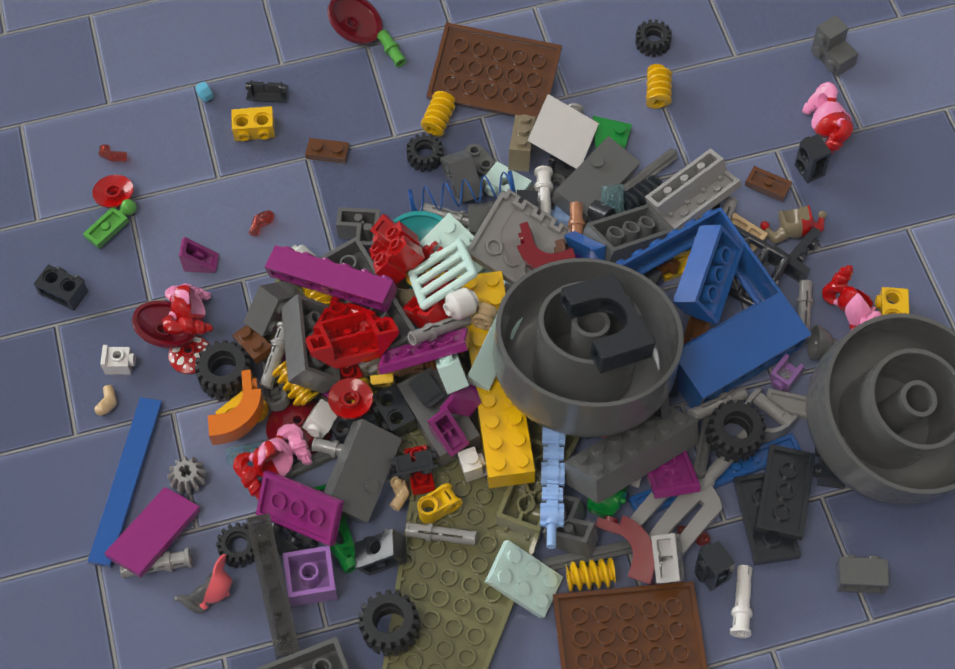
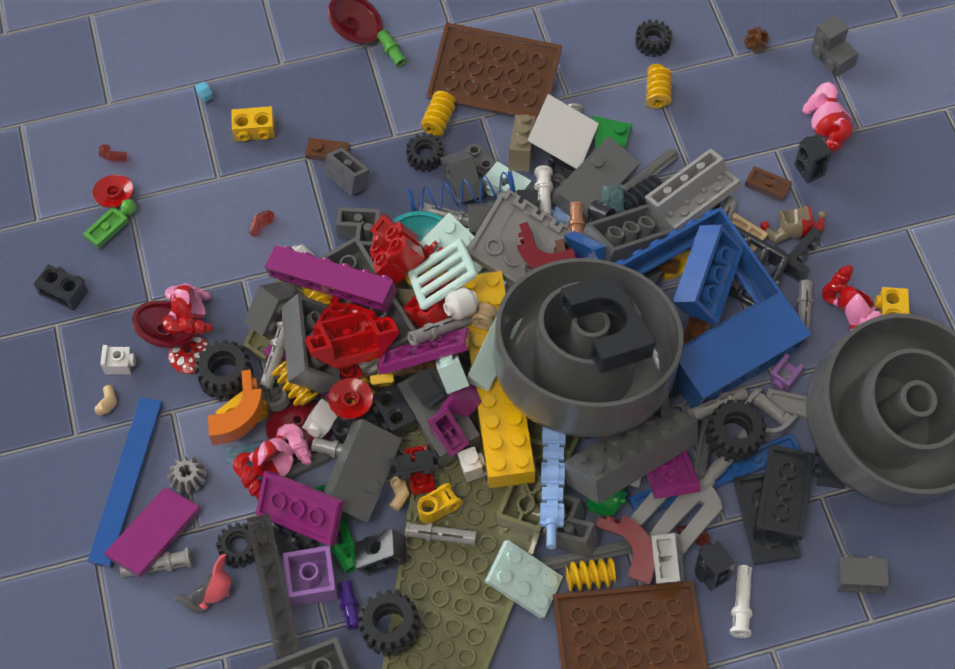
magenta slope [179,237,219,273] -> none
reddish brown plate [232,325,272,364] -> none
black hinge [246,80,289,102] -> none
dark grey piece [808,325,837,360] -> none
none -> flat silver brick [324,147,370,196]
none -> dark purple pin [337,580,360,630]
none -> reddish brown gear [744,26,769,53]

